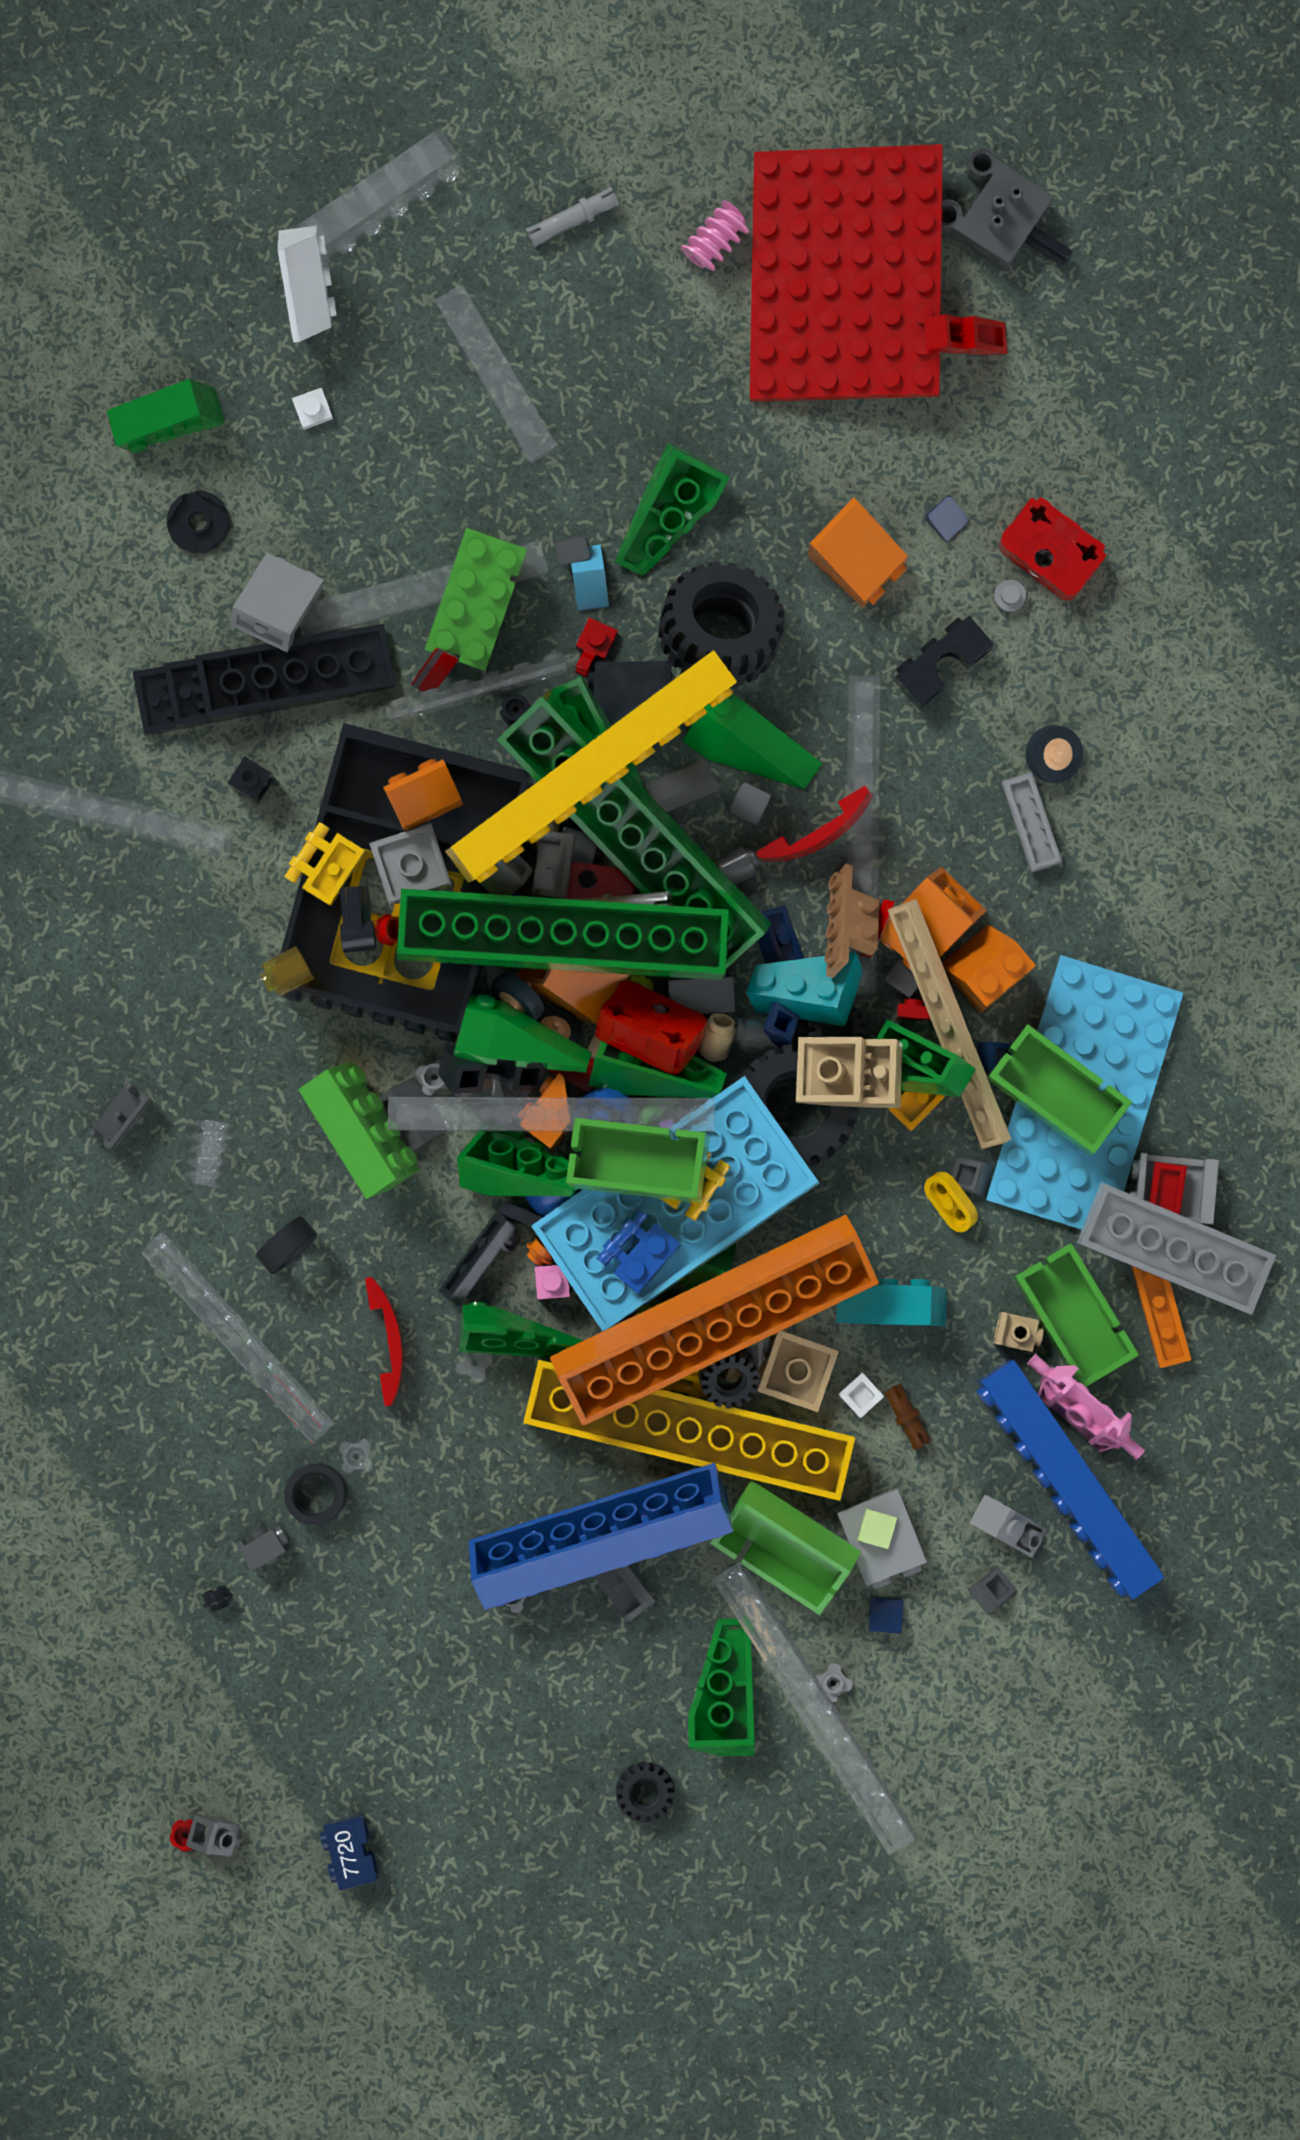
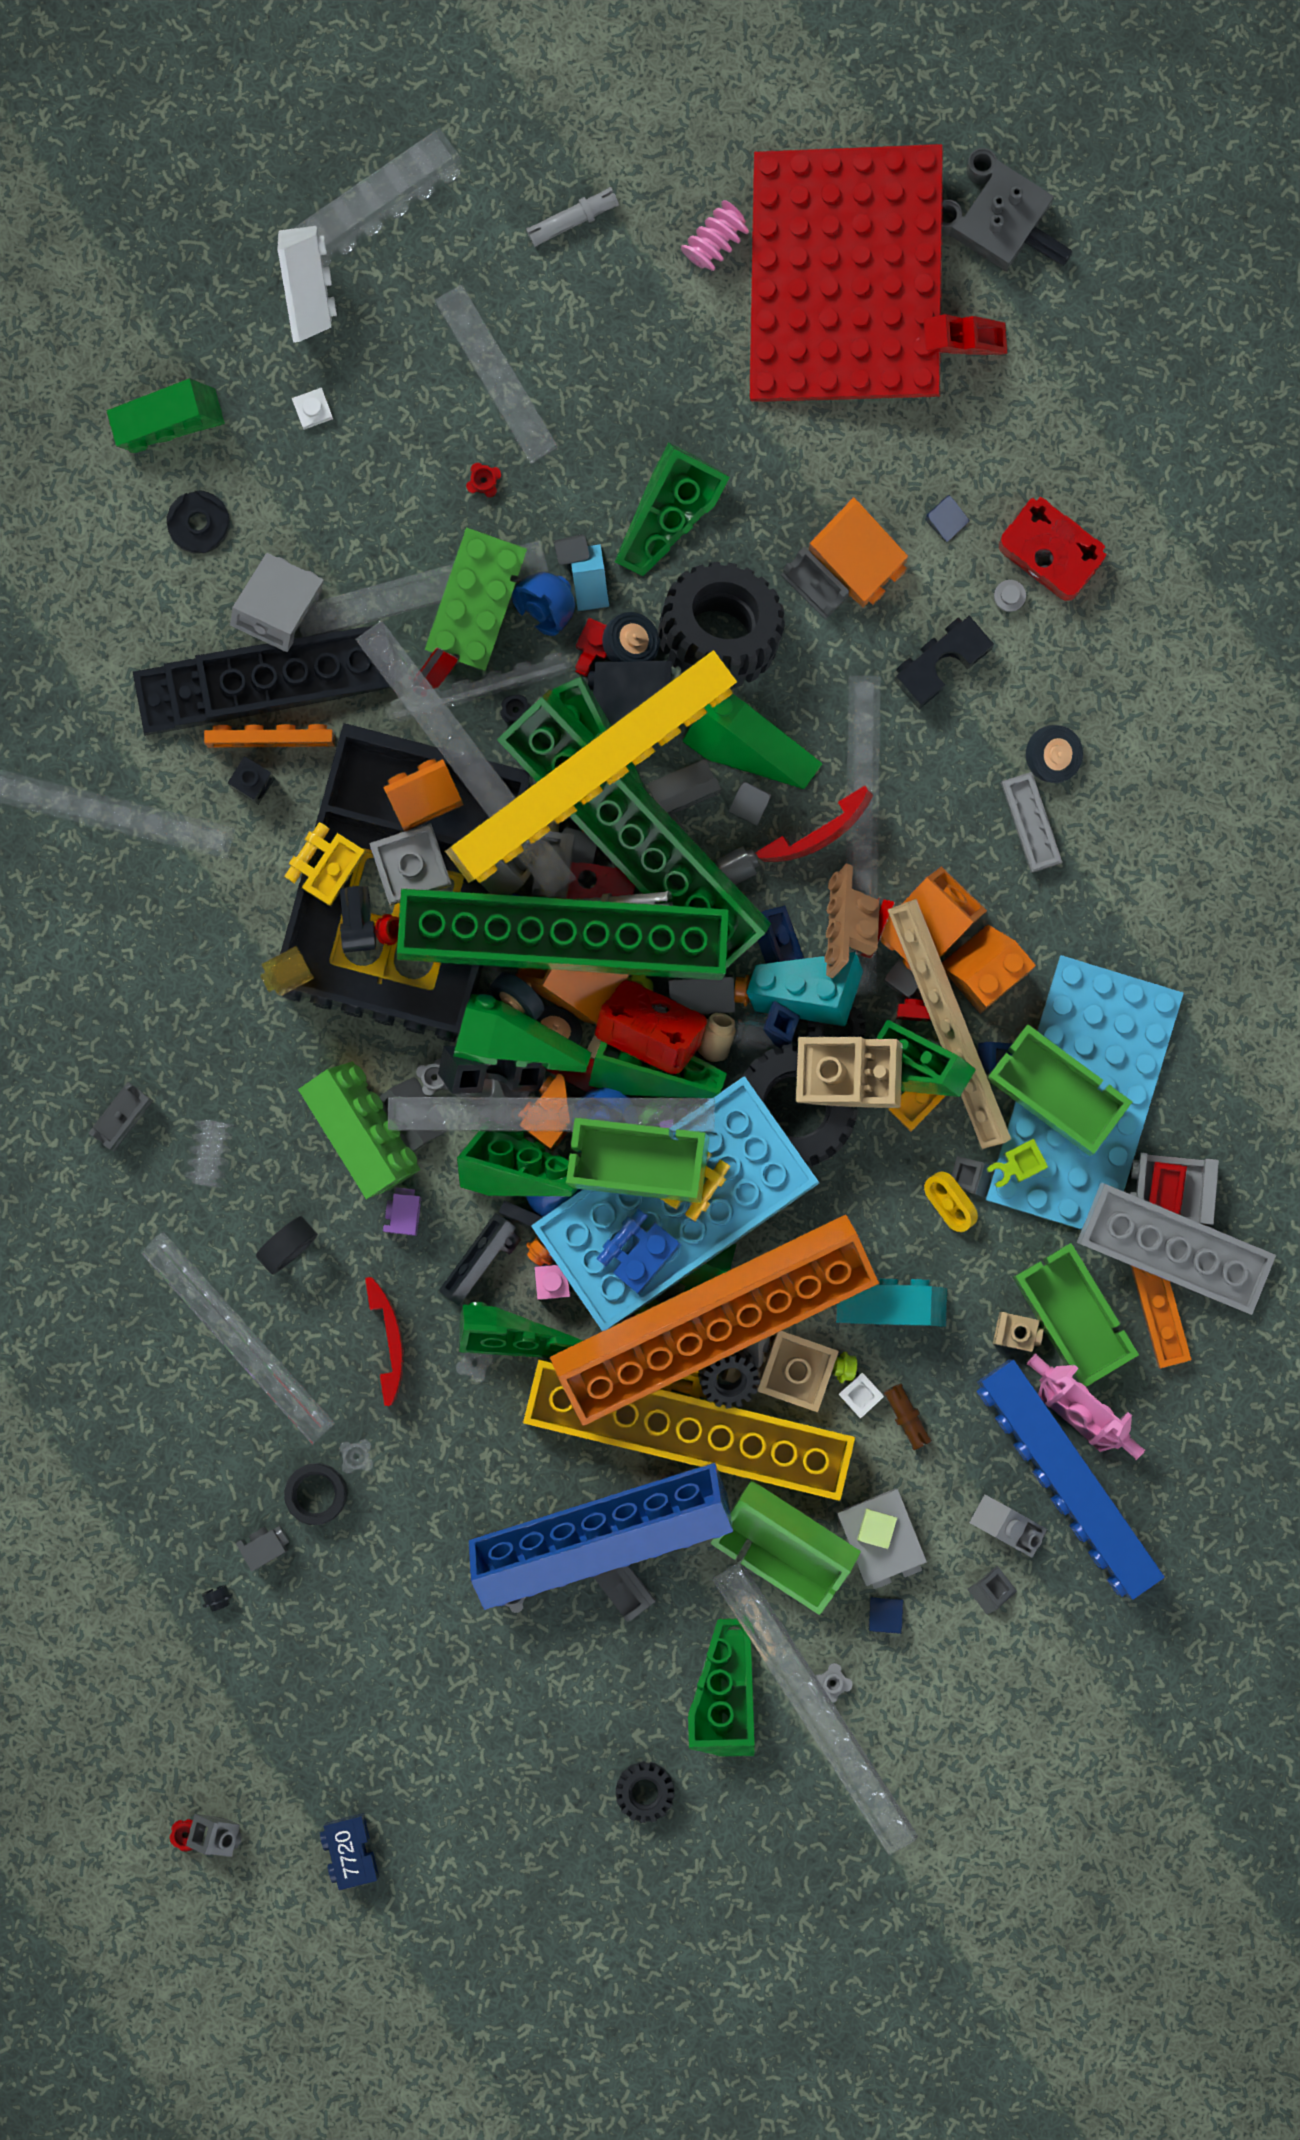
none -> orange plate [204,724,335,748]
none -> clear plate [356,620,576,898]
none -> medium lavender brick [383,1188,421,1236]
none -> red plate [466,463,501,498]
none -> blue cylinder [511,572,575,636]
none -> black wheel [602,612,660,662]
none -> orange plate [734,975,750,1006]
none -> dark grey hinge [781,546,849,620]
none -> lime plate [832,1351,857,1383]
none -> lime plate [986,1139,1048,1188]

